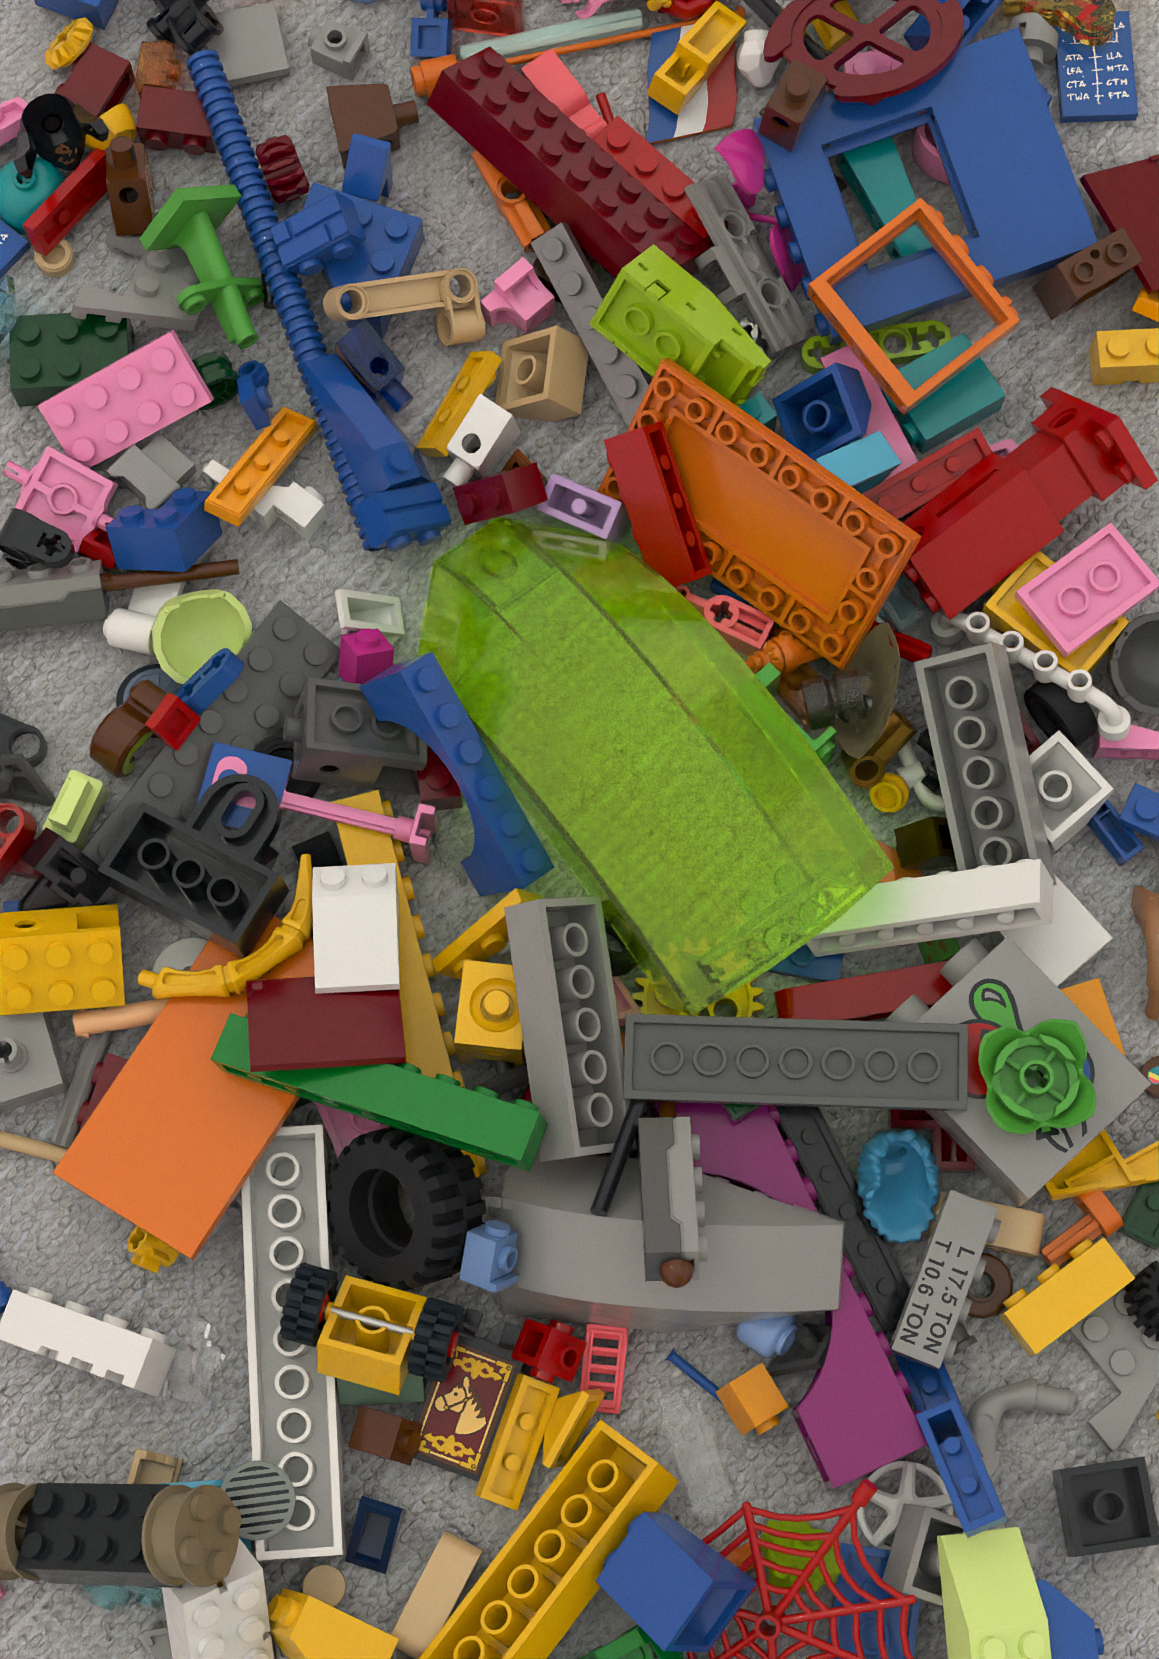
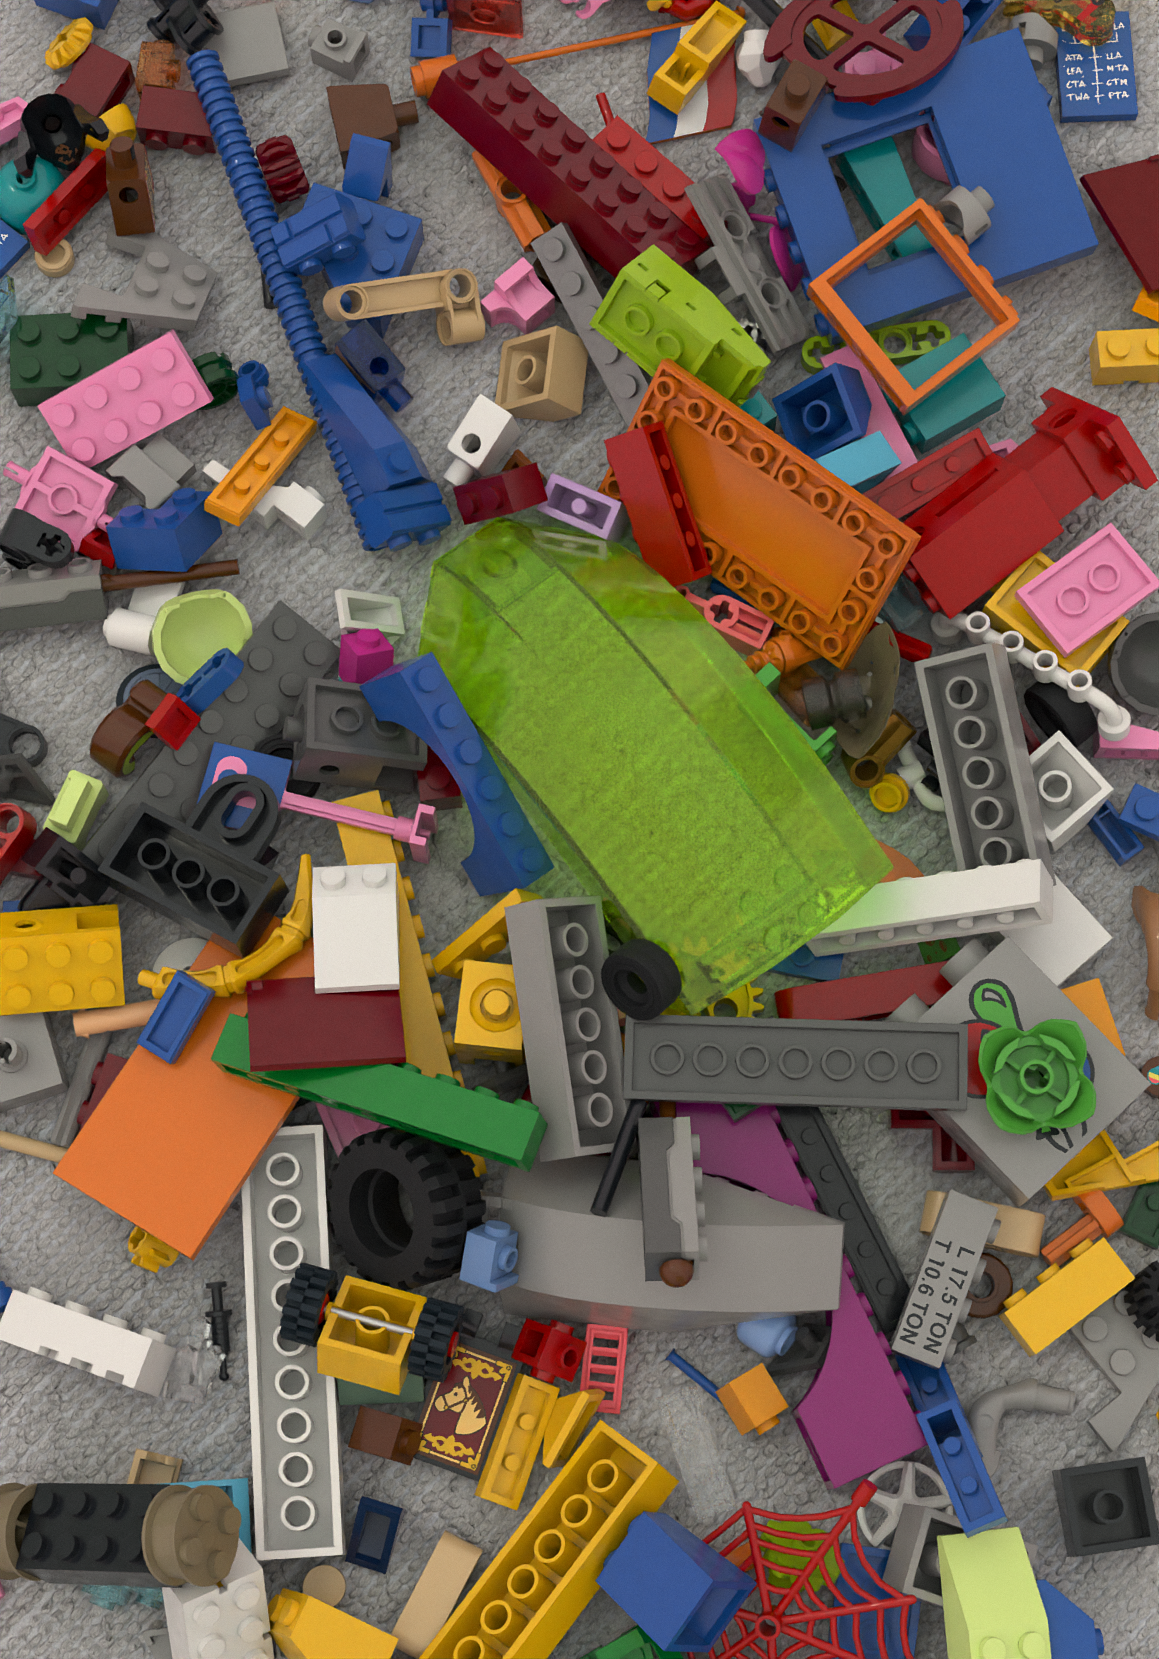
bright green piece [139,184,265,349] -> none
light grey sticker [220,1461,296,1540] -> none
black slope [292,831,343,877] -> none
yellow plate [416,350,502,457] -> none
light aqua axle [459,7,643,60] -> none
coral piece [520,48,607,139] -> none
dark azure piece [856,1129,940,1244] -> none
dark brown slope [894,816,957,870] -> none
reddish brown window [1032,227,1143,321] -> none
none -> blue tile [136,970,216,1064]
none -> black piece [205,1281,232,1381]
none -> black tyre [601,938,682,1021]
none -> light grey piece [934,185,995,246]

